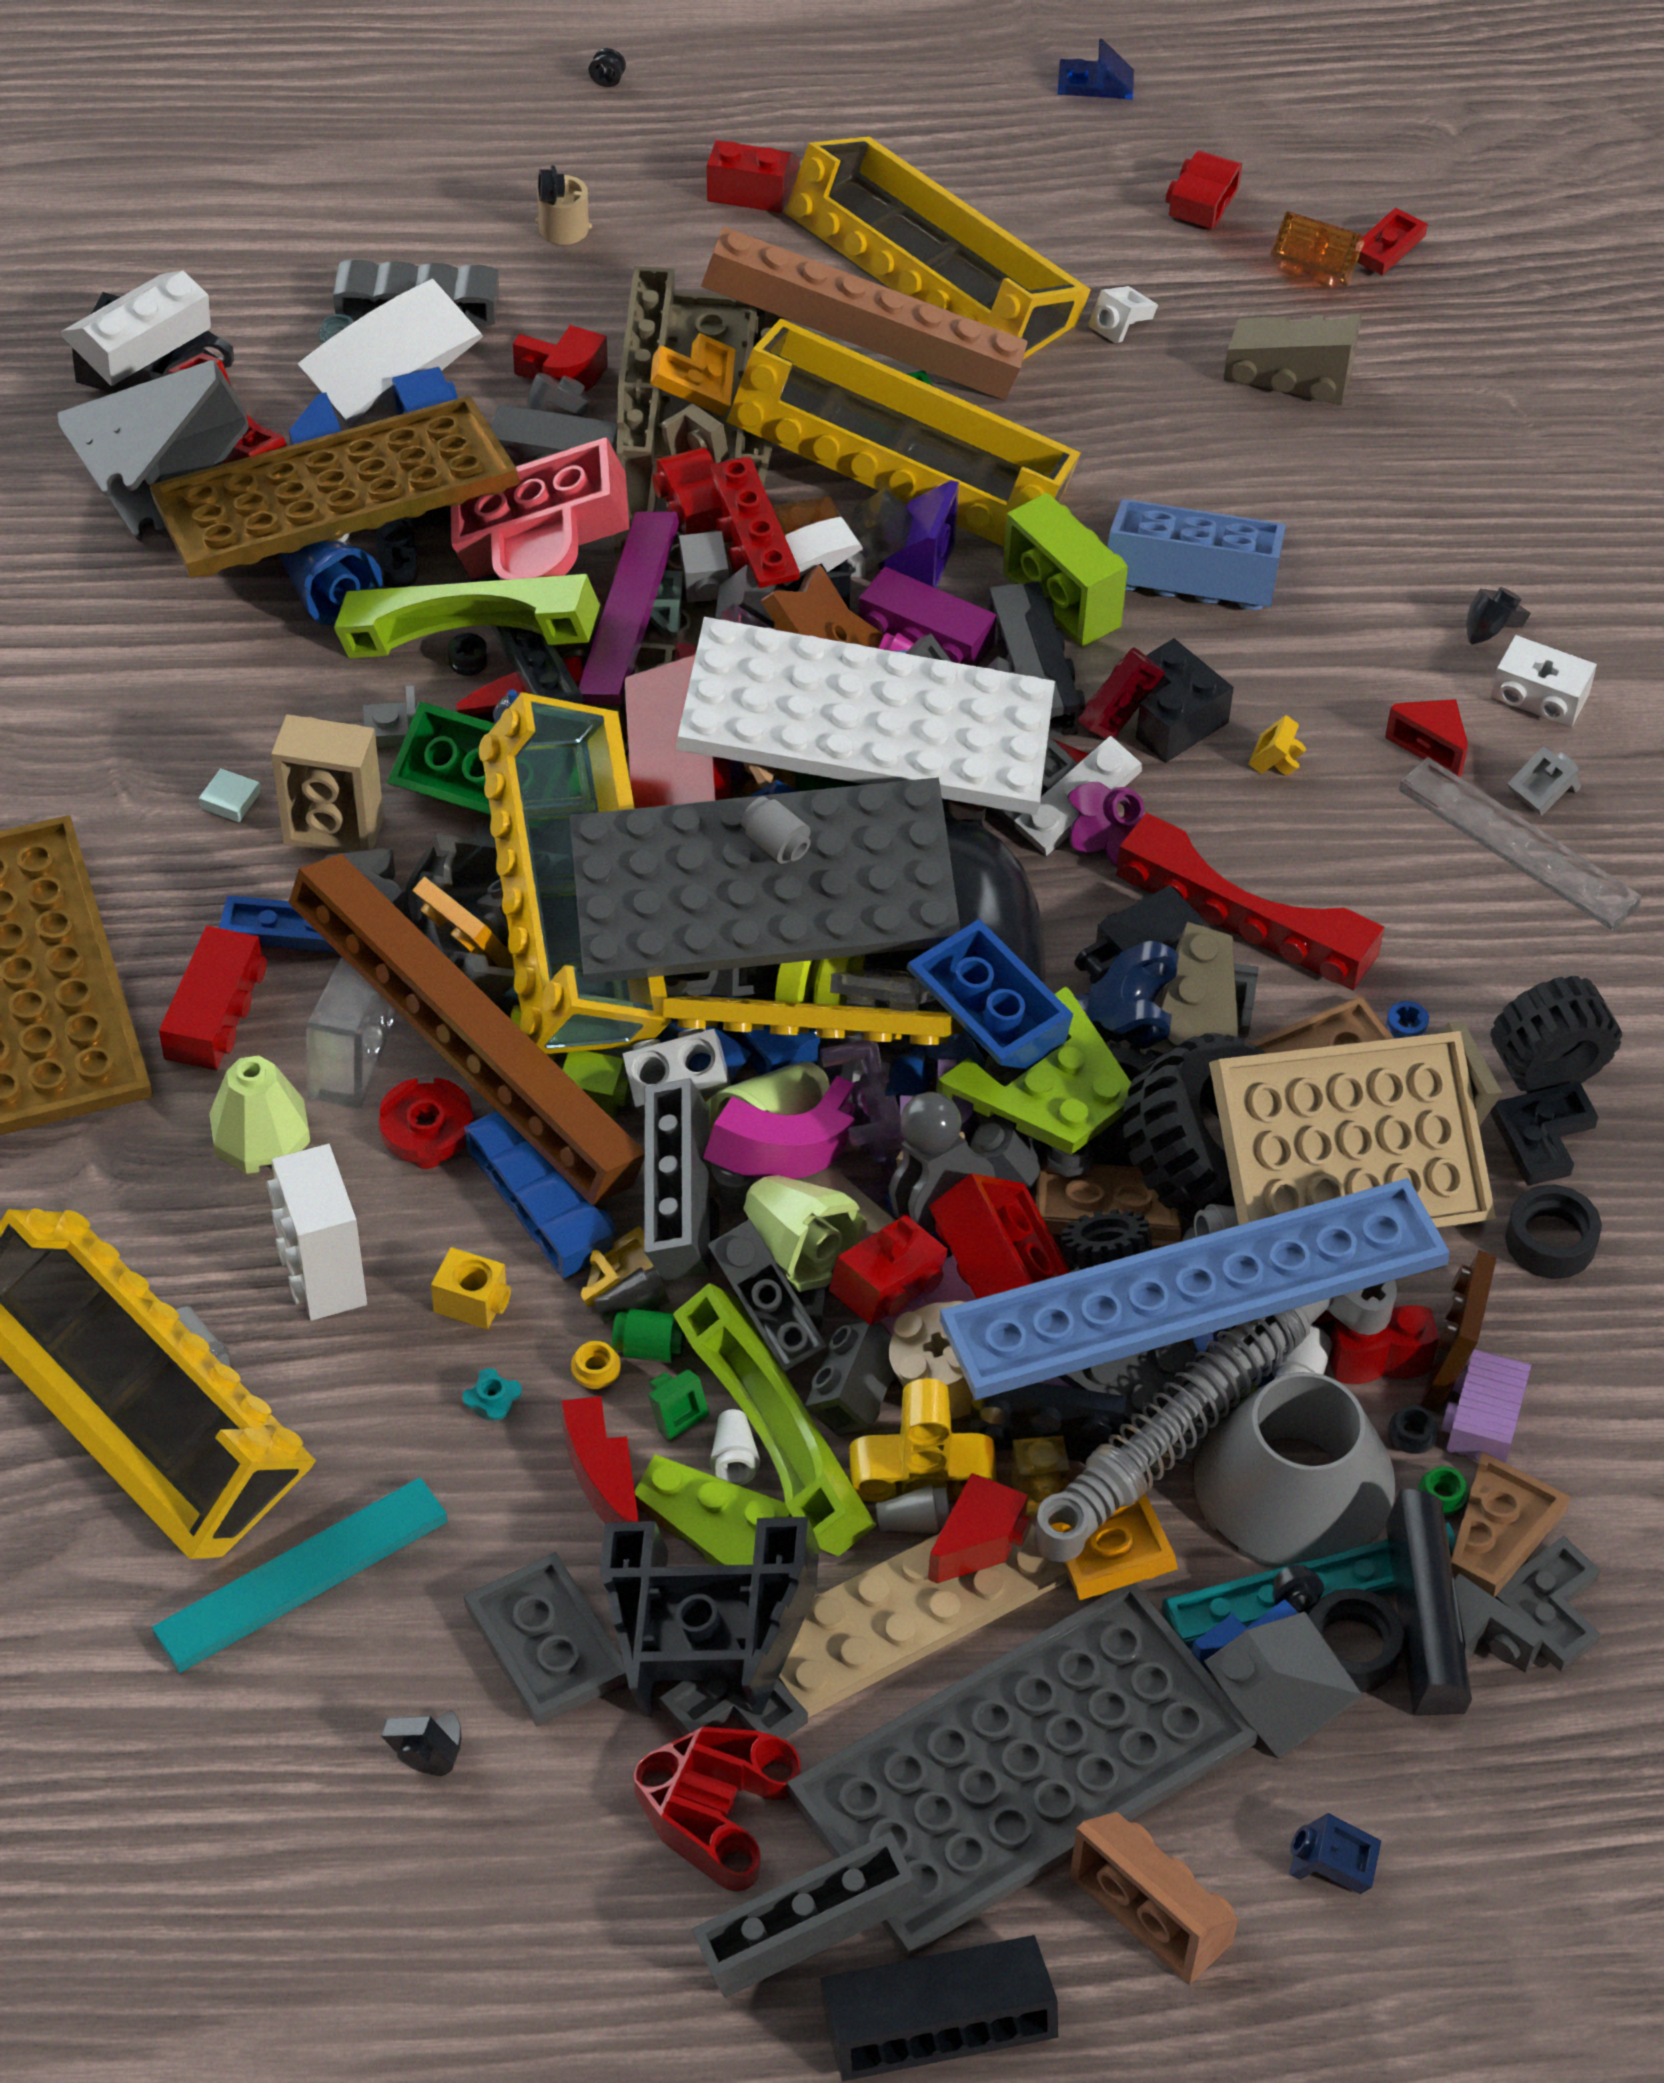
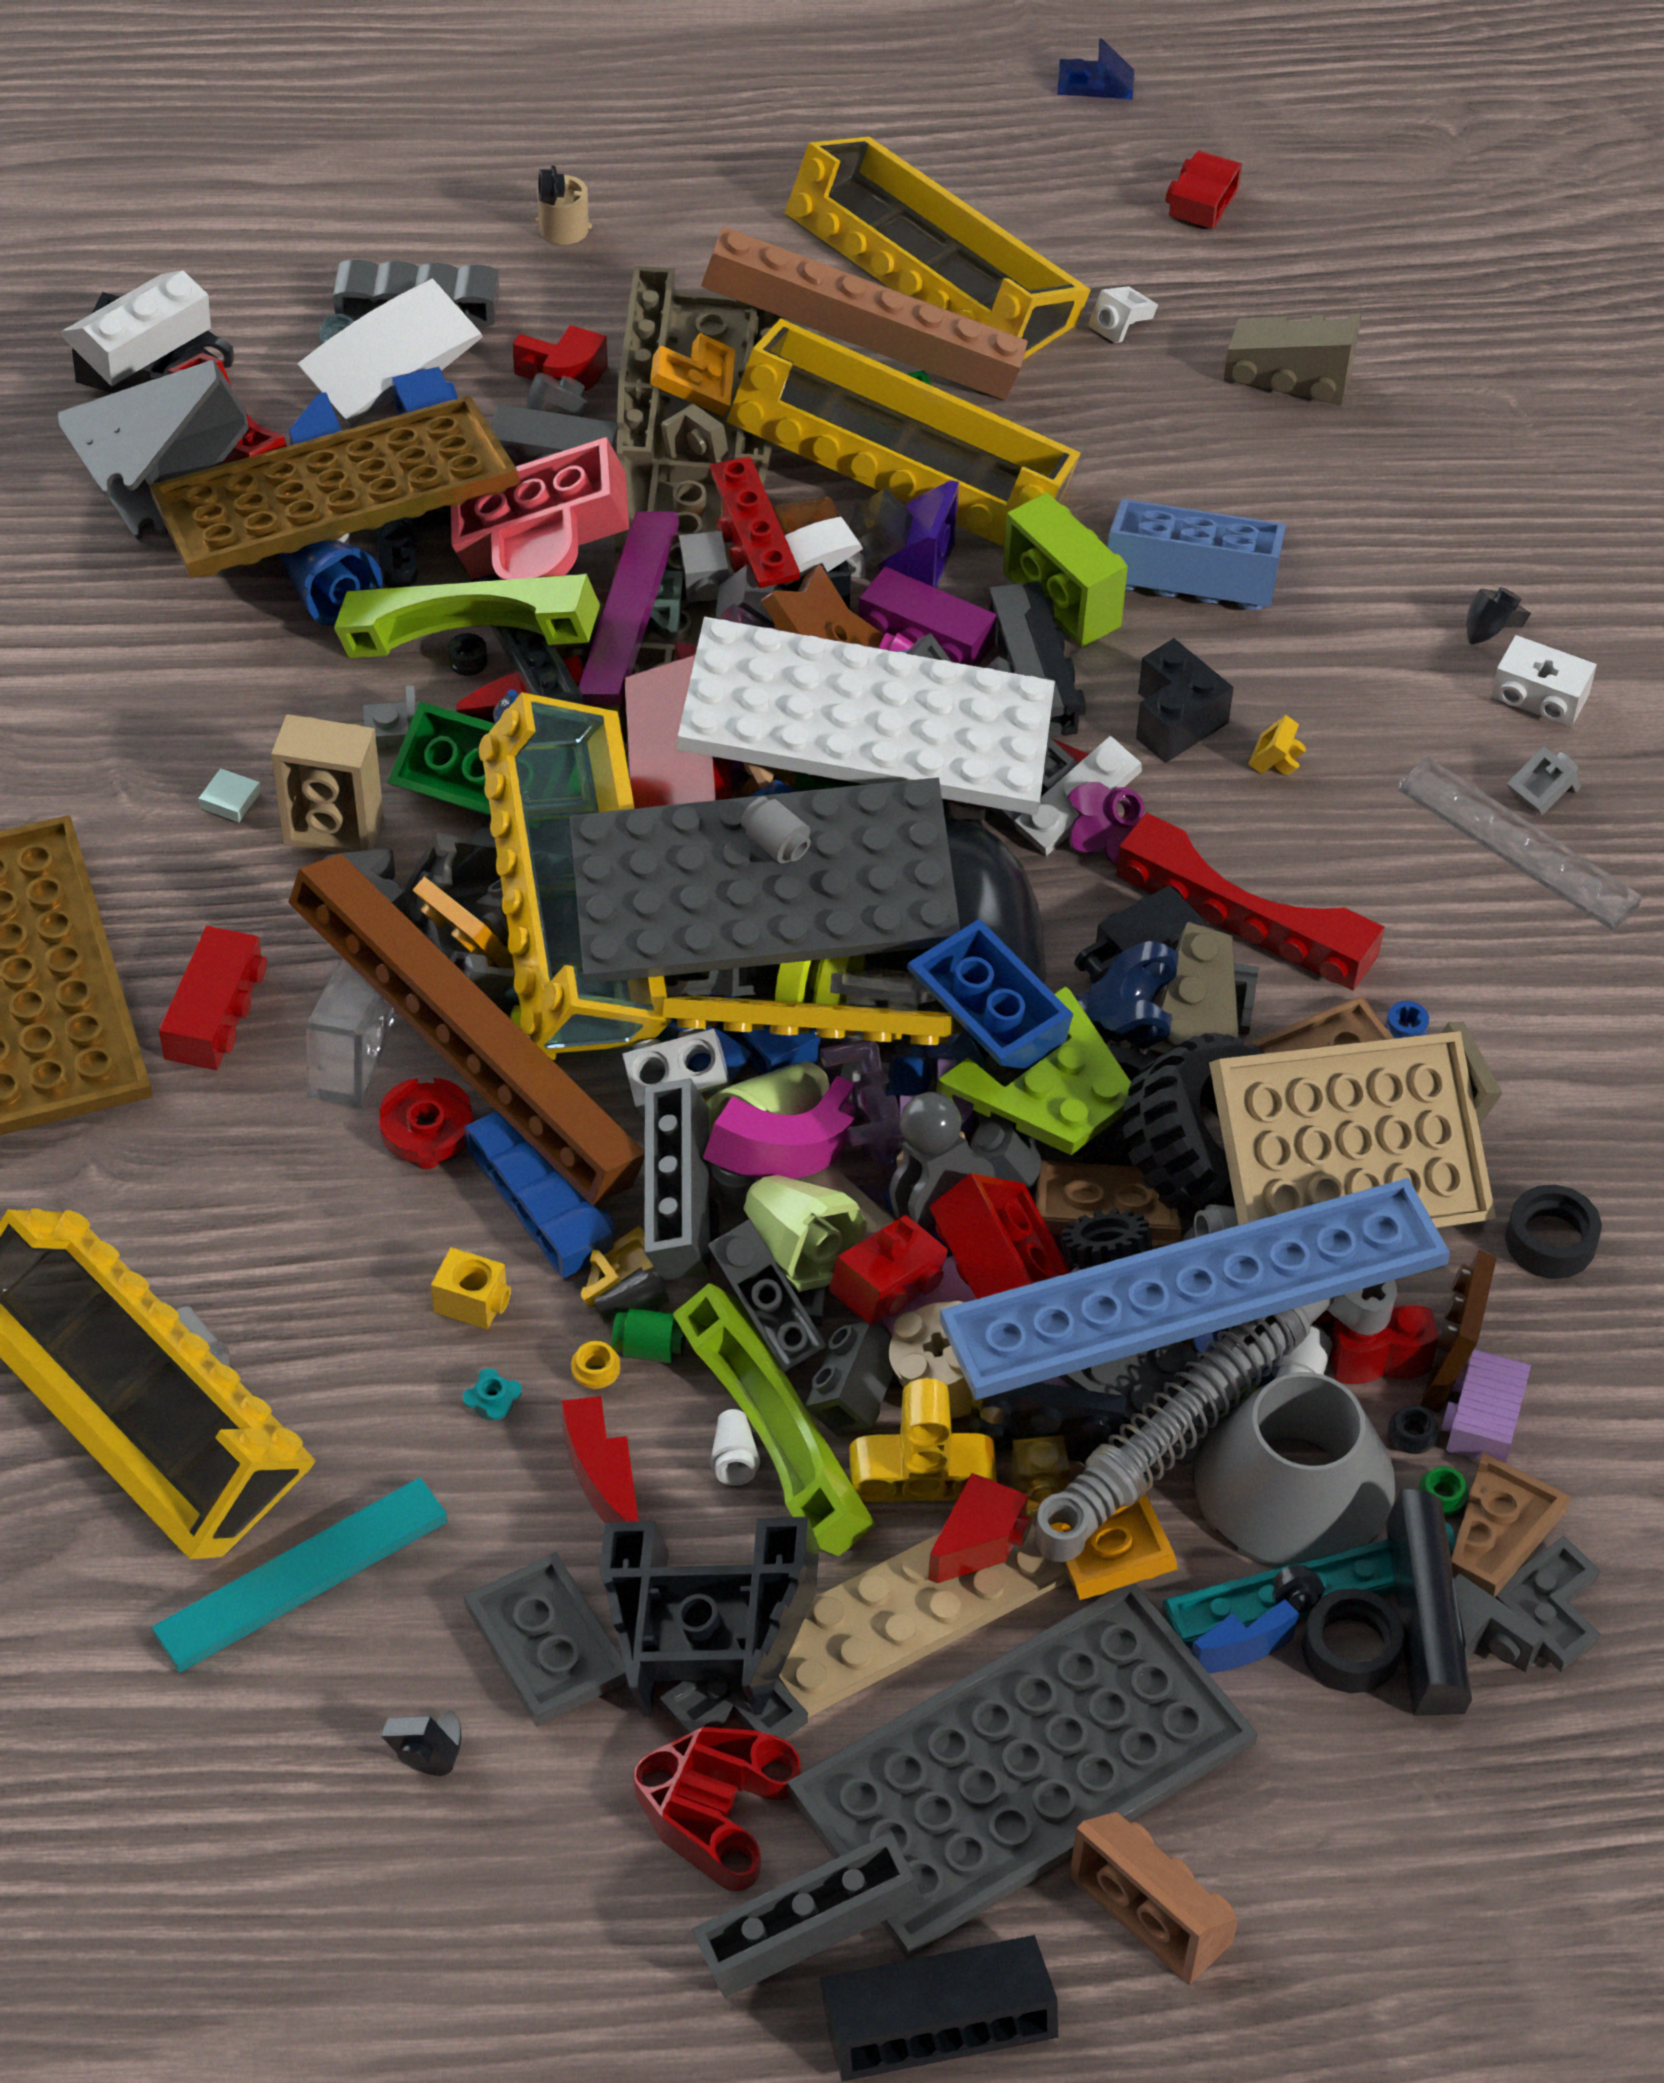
yellowish green cone [209,1055,310,1174] -> none
blue plate [219,895,338,953] -> none
white brick [267,1144,367,1321] -> none
lime brick [562,1051,631,1120] -> none
black bush [588,48,626,87] -> none
lime wing [635,1454,792,1566] -> none
green tile [648,1369,710,1440] -> none
red brick [652,447,722,535] -> none
red slope [707,140,800,213] -> none
light grey cone [876,1484,951,1534] -> none
dark grey plate [1046,1142,1094,1177] -> none
dark red bracket [1078,647,1166,739] -> none
dark grey slope [1204,1612,1364,1759] -> none
clear orange brick [1270,211,1364,289] -> none
dark blue bracket [1290,1813,1382,1894] -> none
red plate [1350,207,1428,276] -> none
red slope [1385,699,1468,779] -> none
black tyre [1490,976,1623,1094] -> none
black plate [1490,1081,1599,1186] -> none

